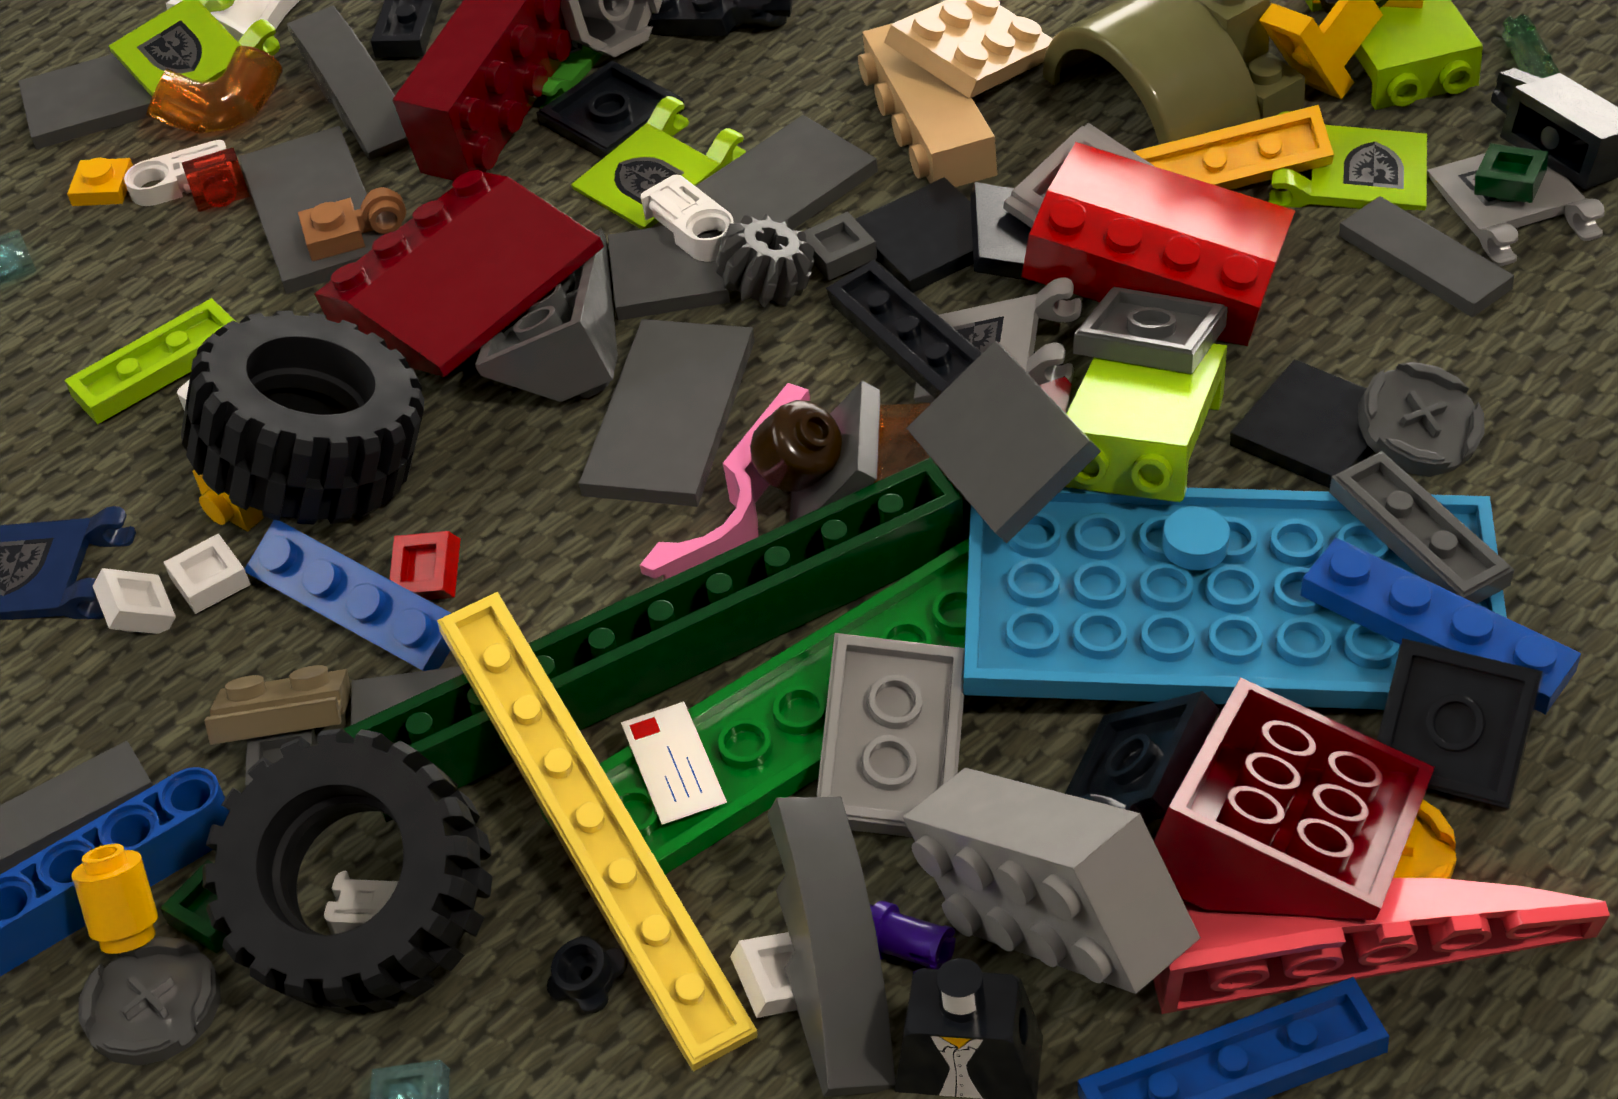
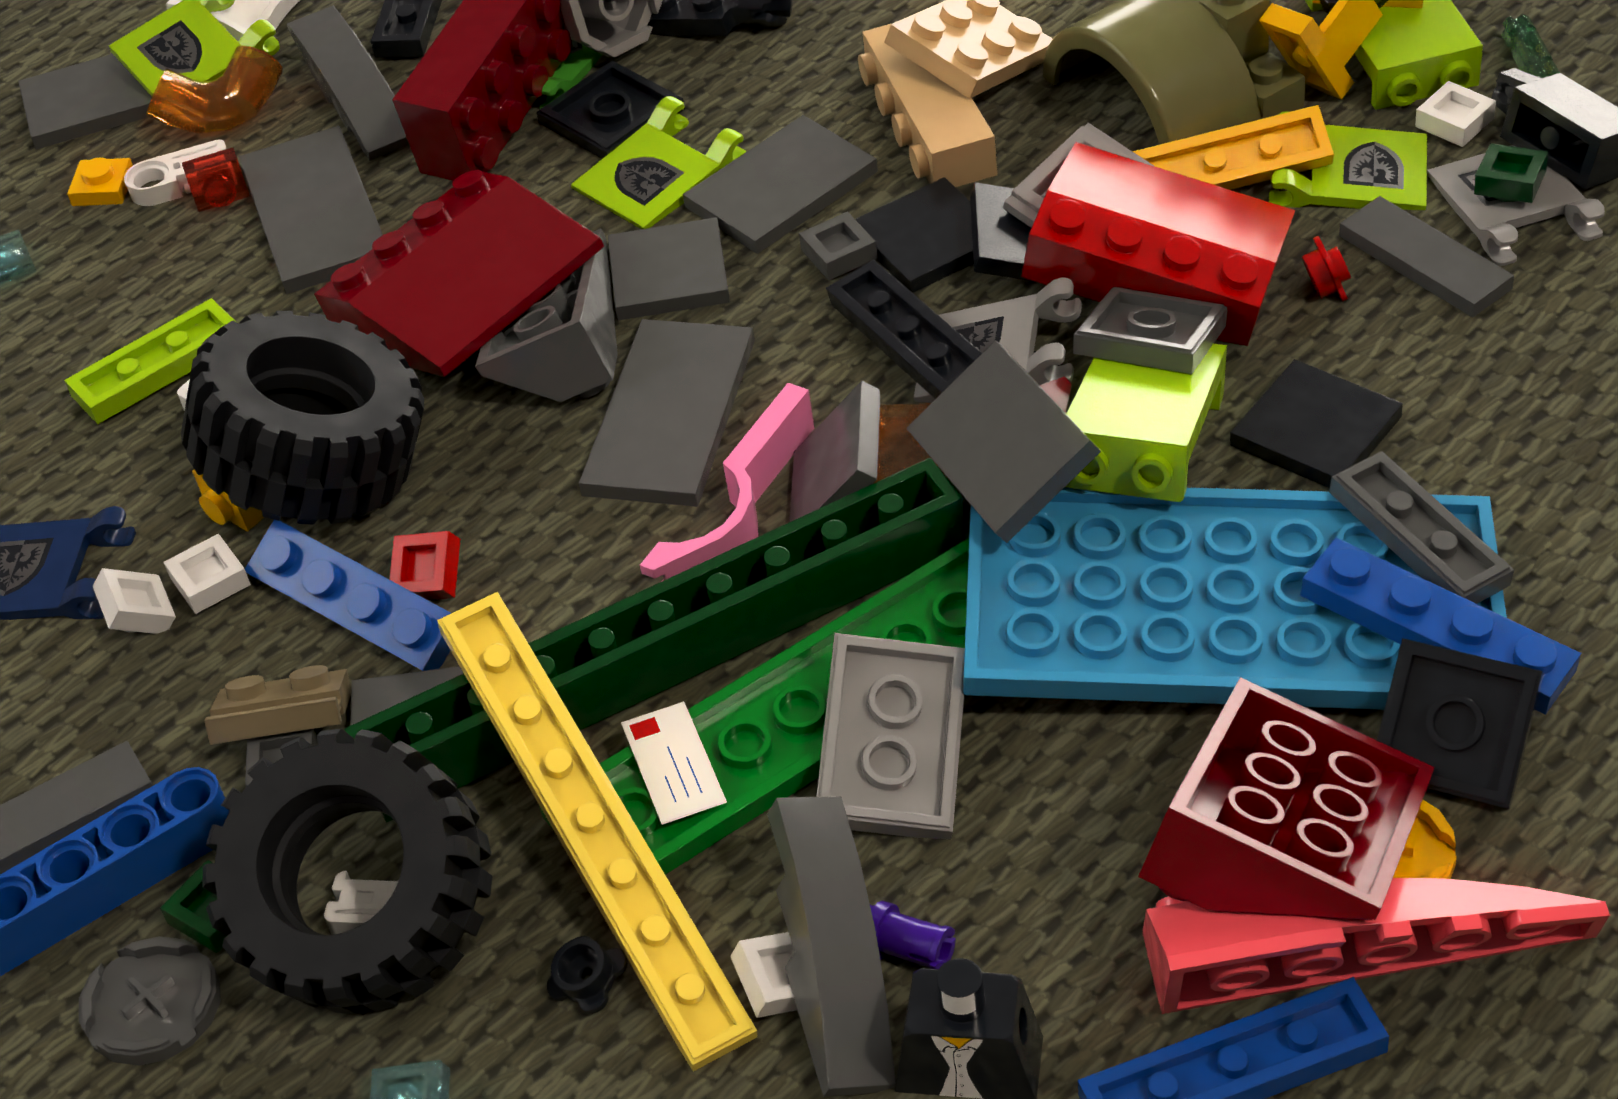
yellow brick [71,844,158,954] -> none
medium nougat plate [298,187,406,262] -> none
white piece [641,175,734,262] -> none
dark grey gear [716,214,815,308] -> none
dark brown head [750,400,842,492] -> none
light grey brick [902,768,1201,994] -> none
black plate [1065,691,1220,827] -> none
dark azure tile [1162,506,1230,570] -> none
dark grey tile [1358,362,1485,477] -> none
none -> red plate [1301,236,1351,302]
none -> white plate [1415,81,1496,147]

